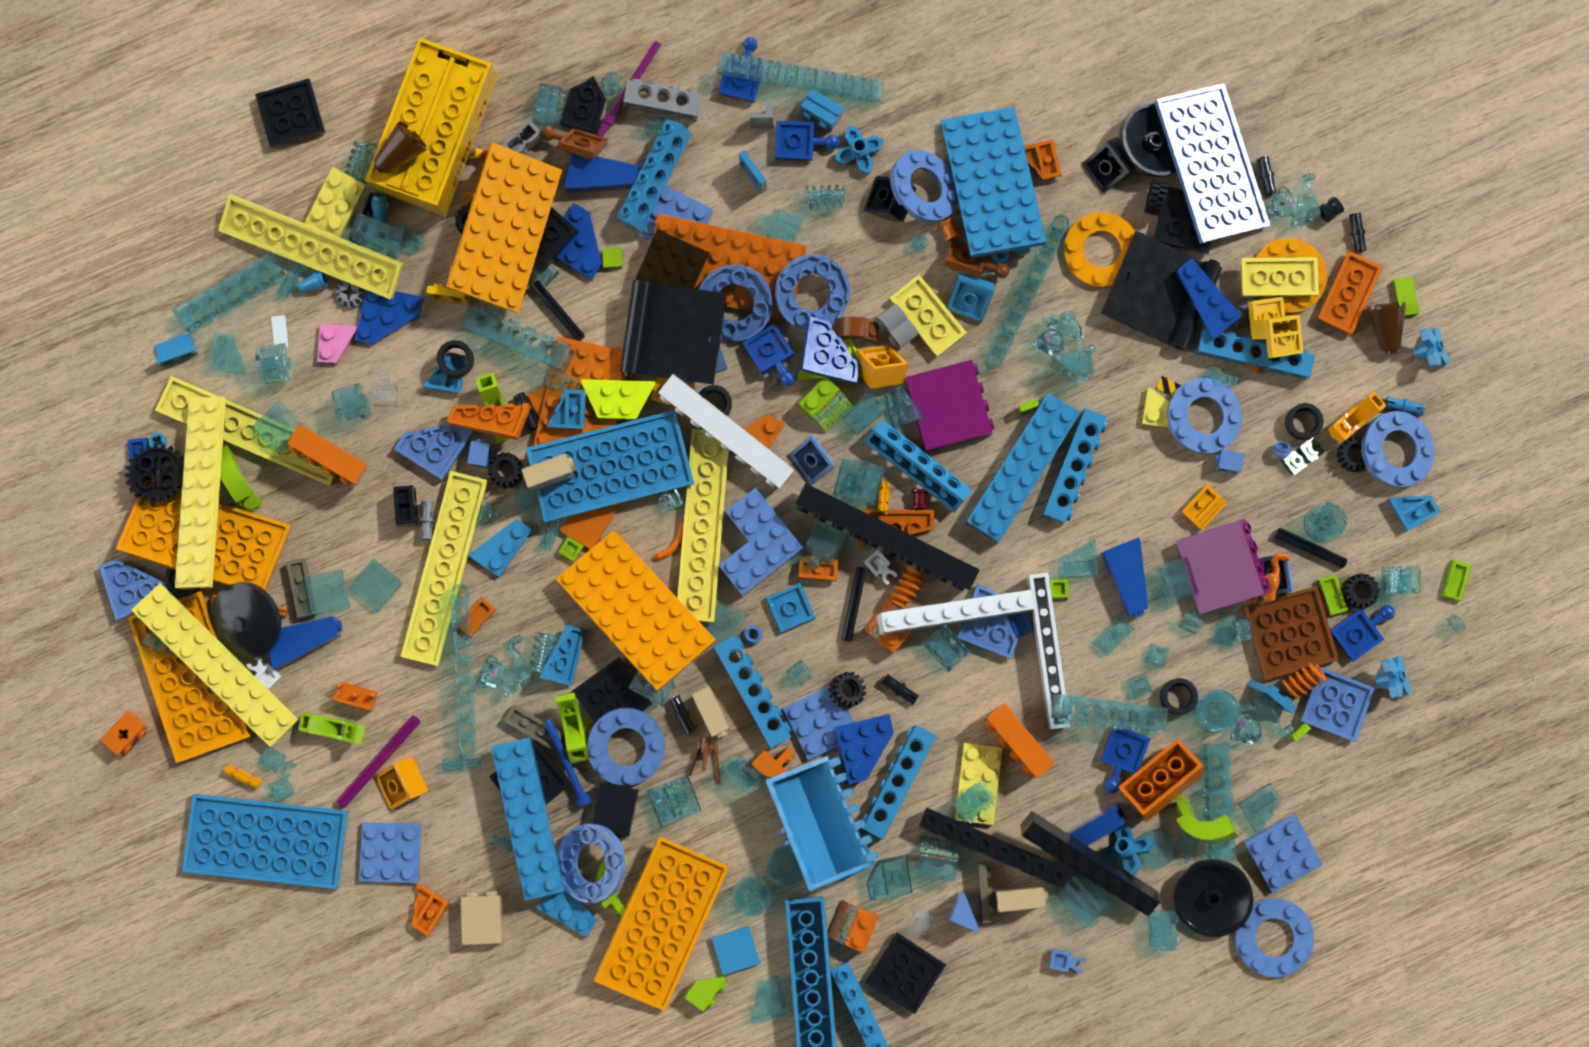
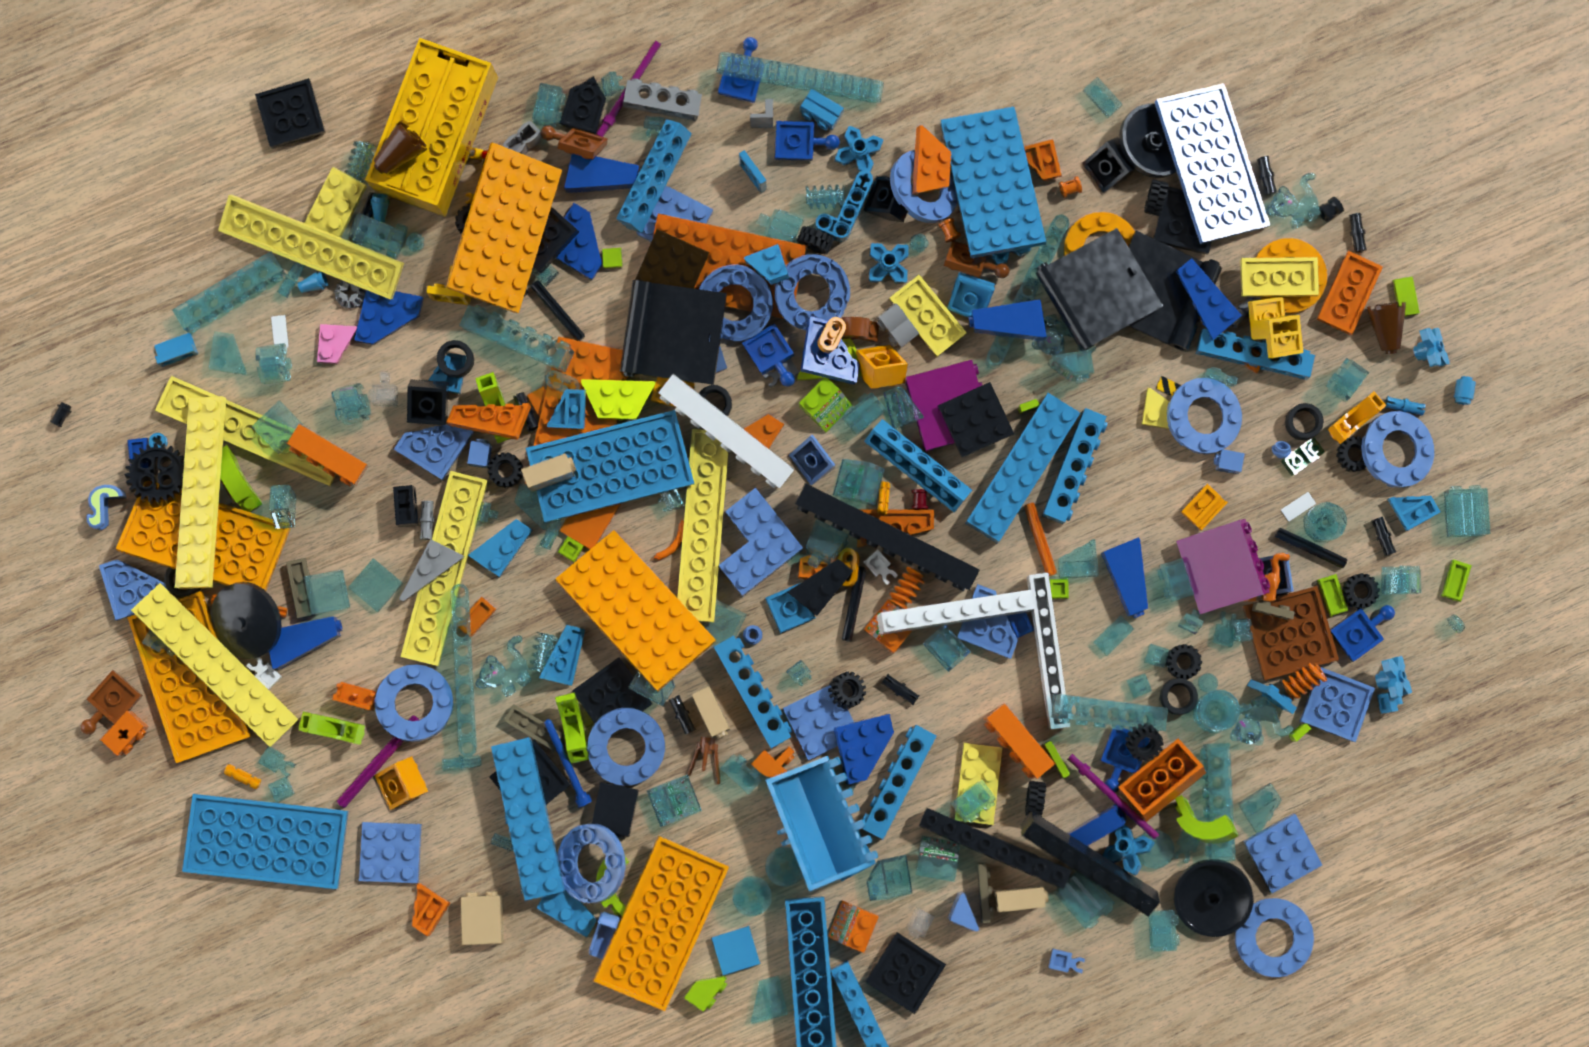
none -> black pin [50,402,72,427]
none -> dark orange plate [80,670,143,735]
none -> medium blue animal [86,485,127,530]
none -> clear light blue torso [269,485,296,528]
none -> medium blue plate [375,664,454,742]
none -> light grey wing [399,539,464,601]
none -> black brick [407,379,449,425]
none -> medium blue animal [589,912,620,959]
none -> dark azure wing [744,244,790,284]
none -> black wing [787,559,853,616]
none -> black tyre [797,226,834,254]
none -> dark azure beam [815,170,873,242]
none -> light orange plate [818,317,846,353]
none -> light orange plate [839,548,859,587]
none -> dark azure plant [869,243,909,283]
none -> orange wing [912,125,951,195]
none -> black plate [938,382,1014,458]
none -> blue slope [968,300,1047,341]
none -> orange axle [1024,503,1057,576]
none -> black tyre [1025,781,1046,817]
none -> black door [1035,228,1163,352]
none -> lime tile [1042,741,1070,778]
none -> orange bush [1059,176,1082,198]
none -> magenta bar [1067,754,1159,839]
none -> clear light blue plate [1083,77,1123,118]
none -> black tyre [1125,723,1164,762]
none -> black tyre [1165,644,1202,679]
none -> clear light blue tile [1198,673,1218,693]
none -> dark tan plate [1252,600,1295,620]
none -> white sticker [1281,492,1316,521]
none -> clear light blue brick [1326,358,1370,403]
none -> black pin [1371,516,1396,556]
none -> dark azure tile [1377,693,1403,714]
none -> clear light blue brick [1444,485,1491,537]
none -> dark azure brick [1454,376,1476,405]

